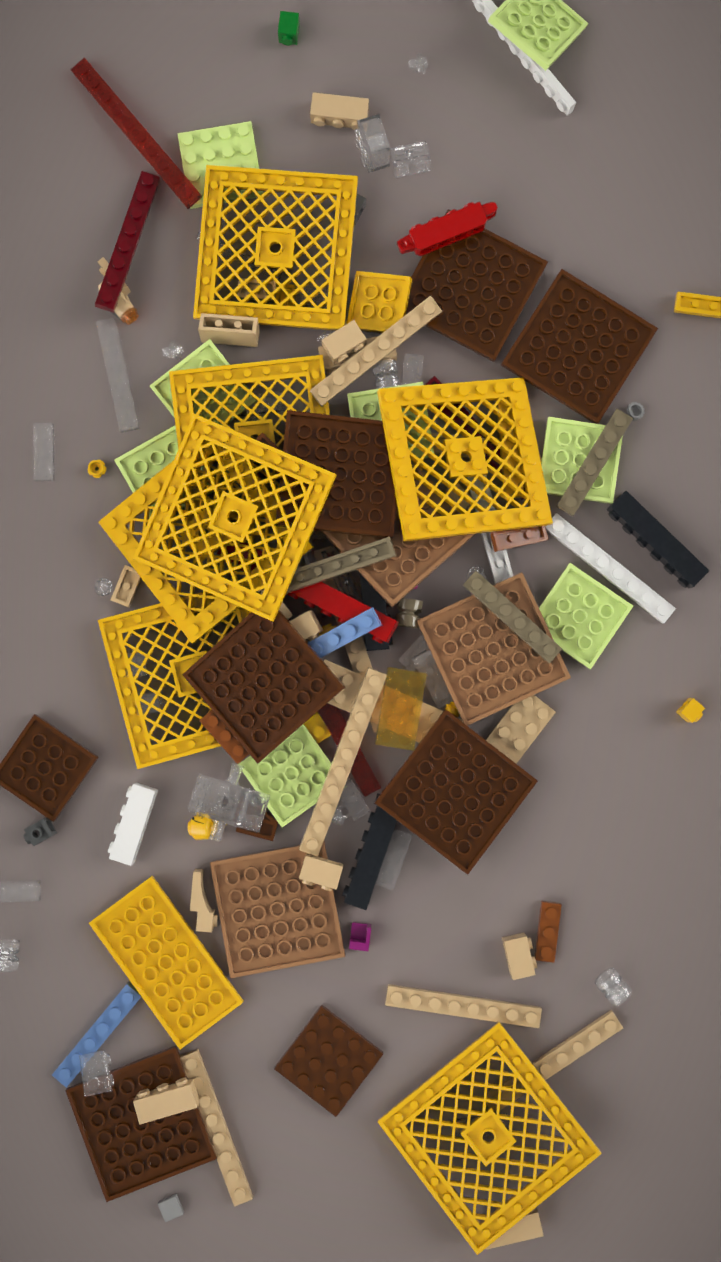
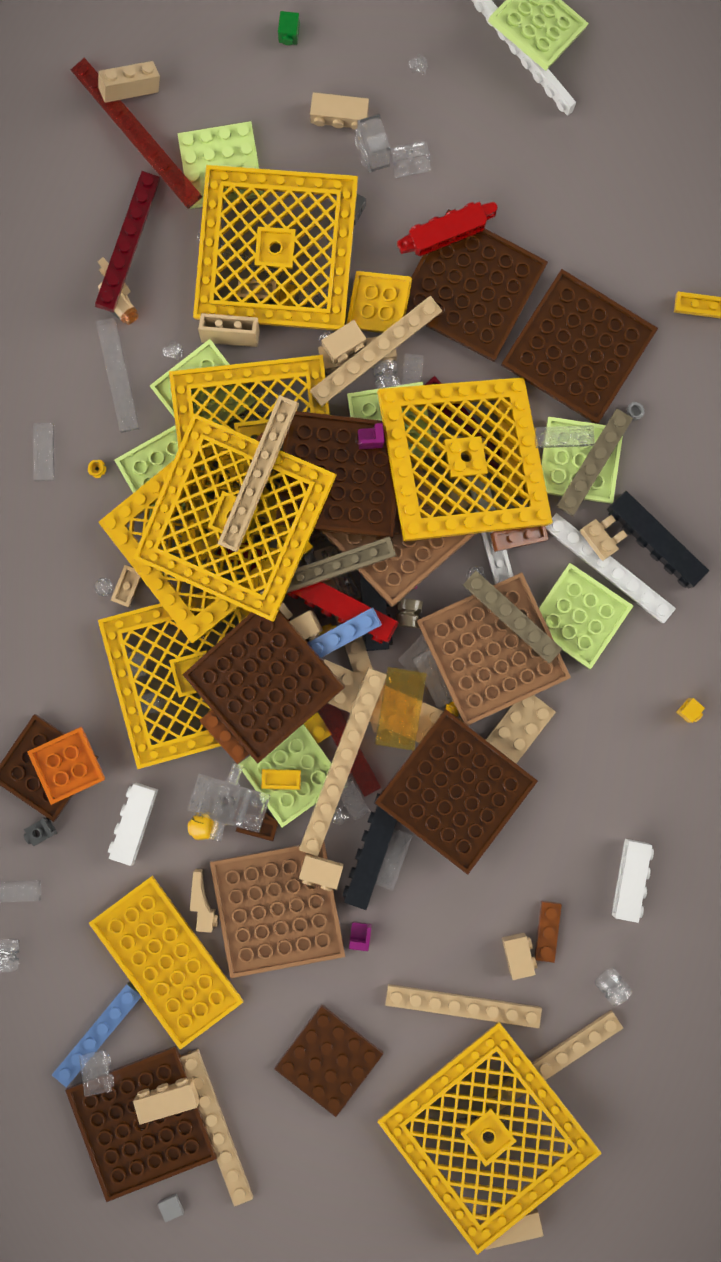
none -> orange plate [27,727,106,805]
none -> tan brick [98,61,160,103]
none -> tan plate [218,395,299,552]
none -> yellow tile [261,769,301,790]
none -> magenta panel [358,423,384,449]
none -> clear plate [535,425,595,448]
none -> tan plate [580,515,628,561]
none -> white brick [612,839,654,923]

